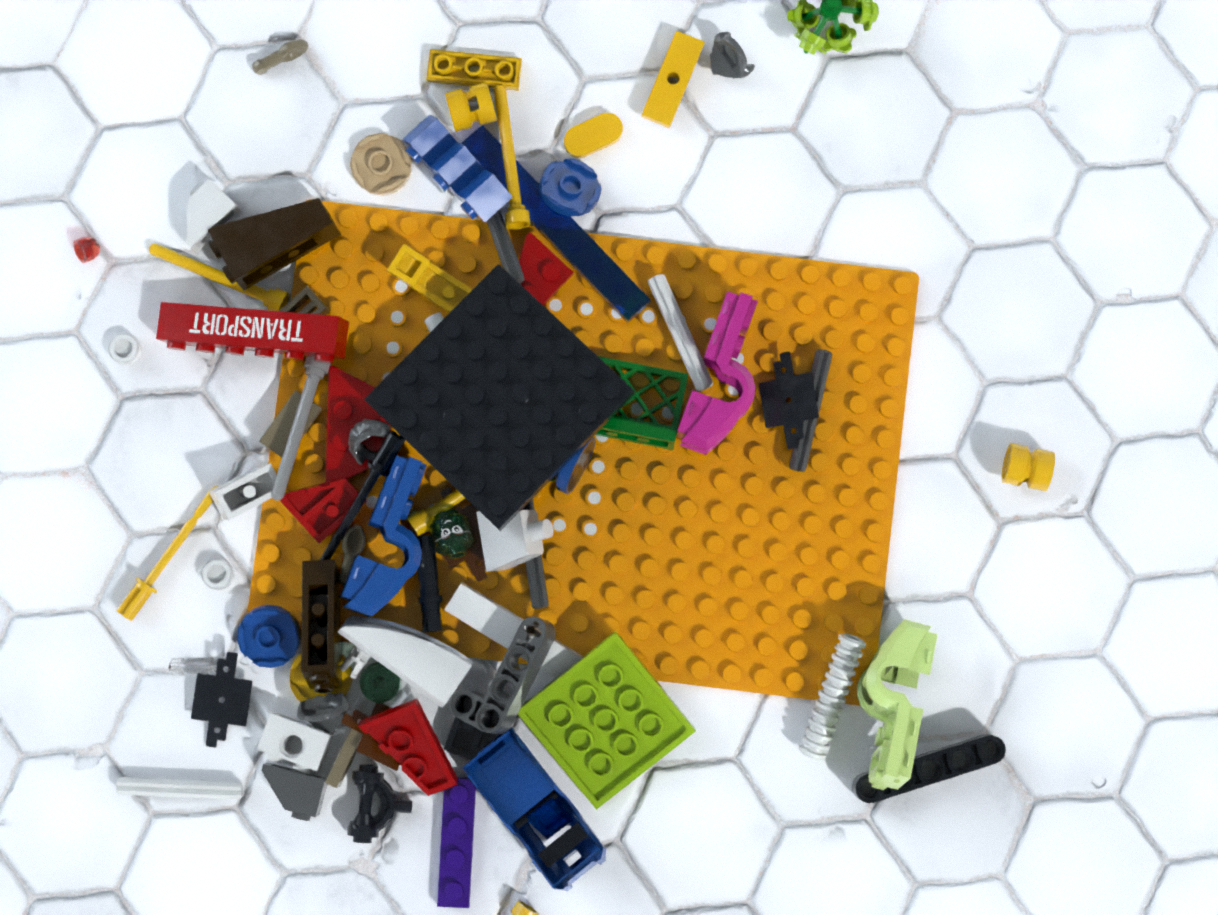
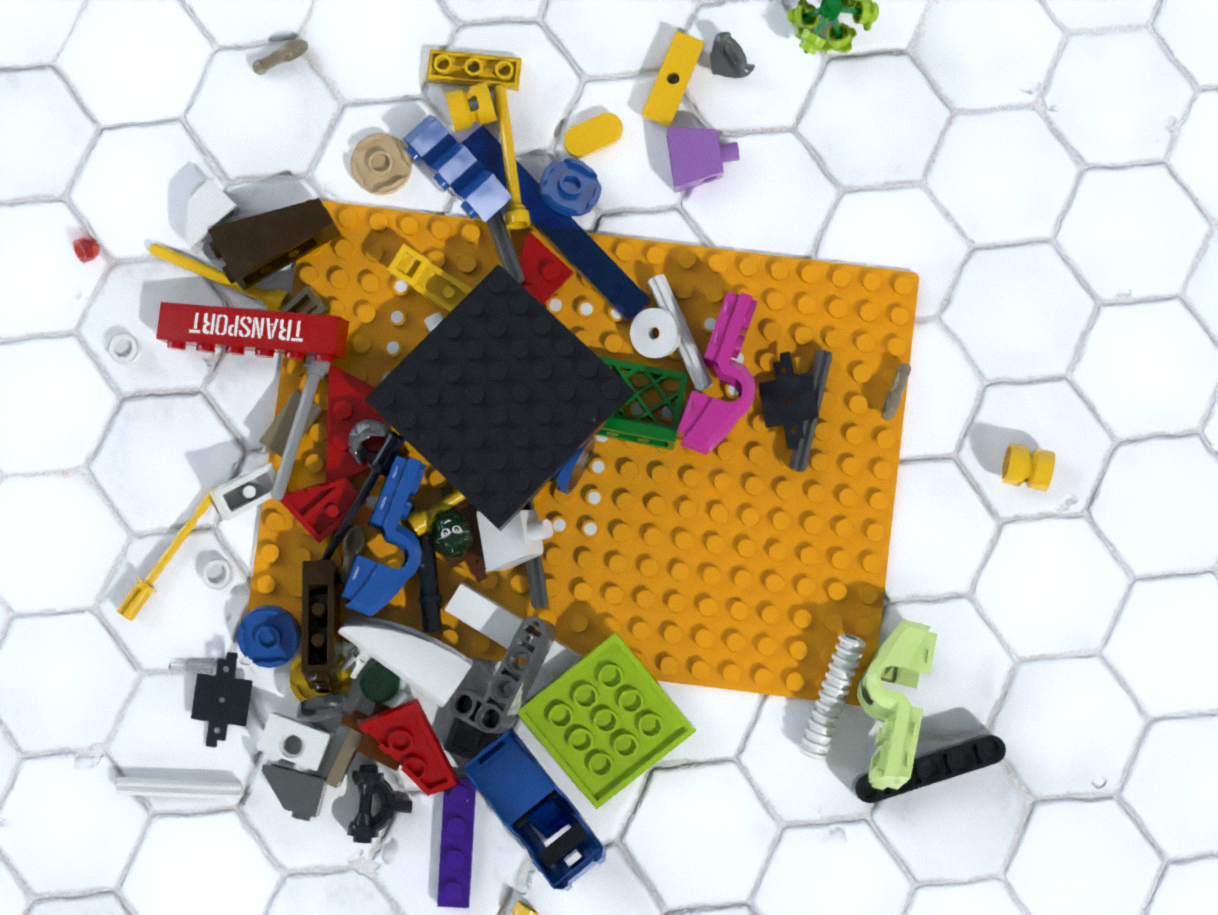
none -> white piece [630,308,682,358]
none -> medium lavender torso [666,128,740,193]
none -> dark tan piece [881,363,911,421]

